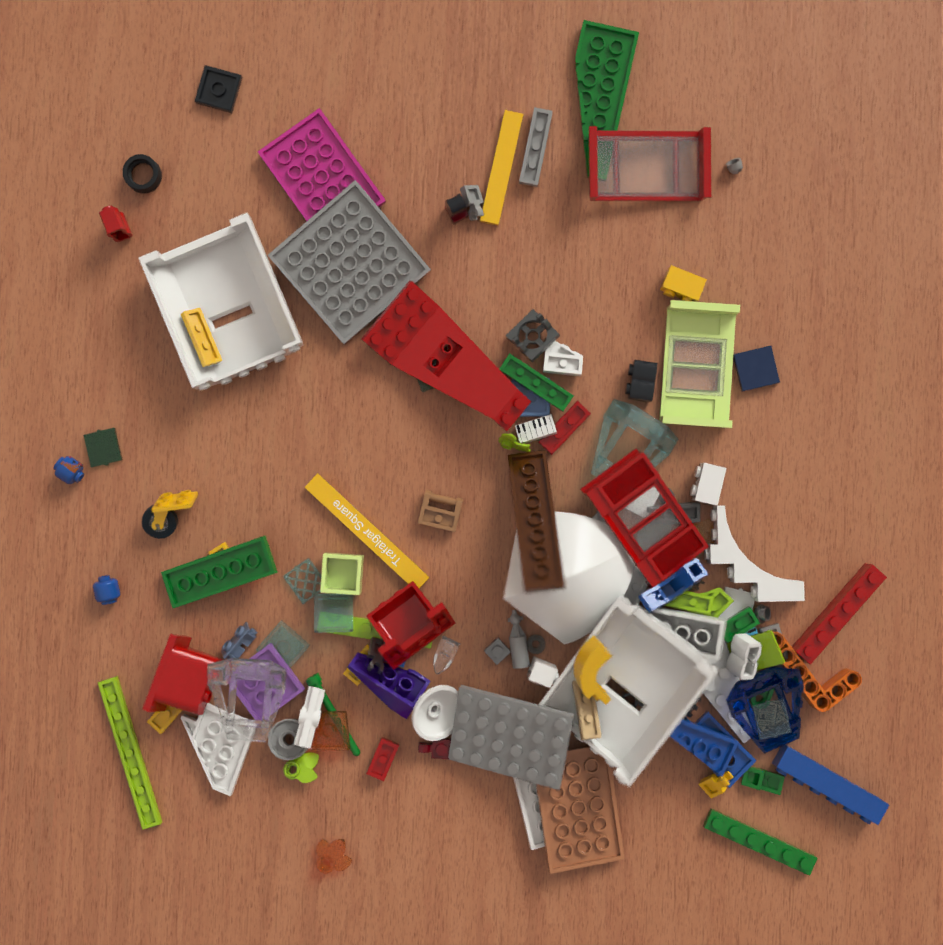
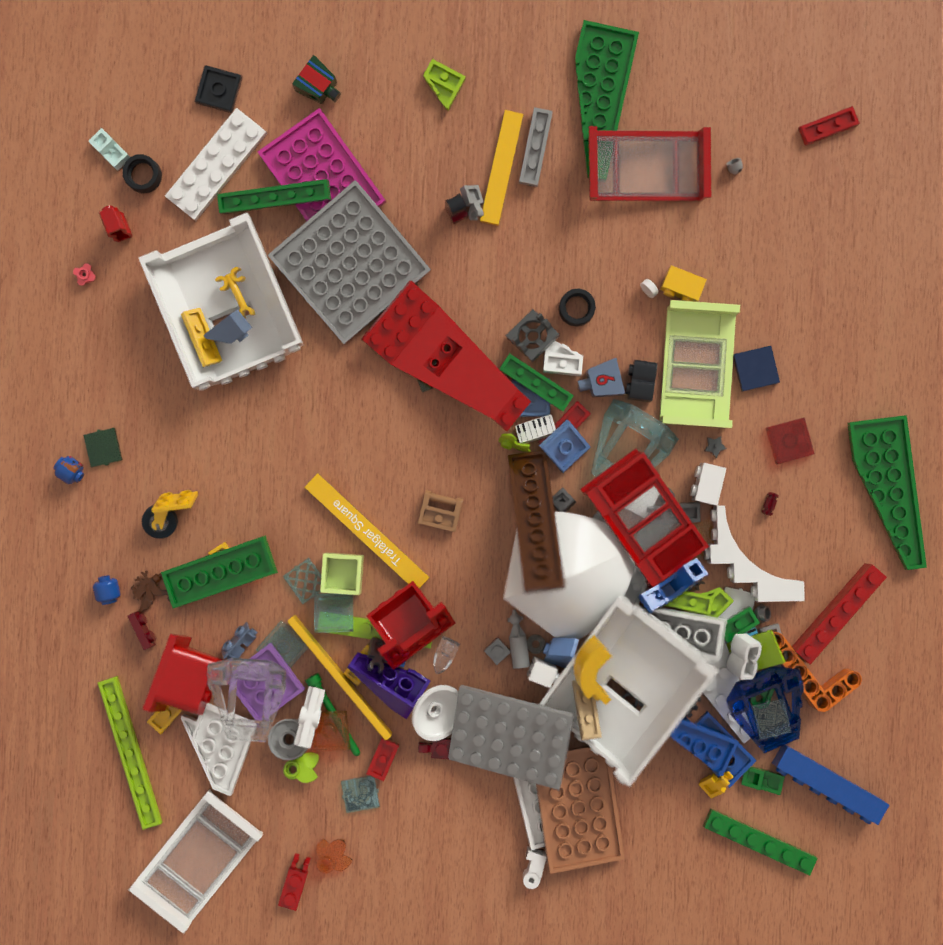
none -> coral plate [73,263,96,286]
none -> light aqua slope [88,128,130,171]
none -> dark red plate [127,611,156,650]
none -> clear piece [129,789,263,934]
none -> reddish brown piece [131,571,170,612]
none -> white plate [165,108,267,221]
none -> sand blue slope [203,309,252,344]
none -> yellow bar [215,267,255,319]
none -> green plate [217,179,331,214]
none -> red hinge [278,853,311,911]
none -> yellow tile [288,615,393,740]
none -> torso [292,55,341,104]
none -> clear light blue piece [341,776,380,813]
none -> lime wing [423,59,466,111]
none -> white leg [523,846,547,889]
none -> medium blue tile [539,420,591,473]
none -> medium blue slope [543,638,579,668]
none -> flat silver tile [552,488,576,512]
none -> black tyre [559,288,596,327]
none -> sand blue torso [577,358,625,397]
none -> white tile [640,279,658,298]
none -> dark grey piece [704,436,727,458]
none -> dark red piece [762,492,779,516]
none -> clear red plate [766,417,815,464]
none -> red tile [798,106,860,146]
none -> green wing [847,415,927,570]

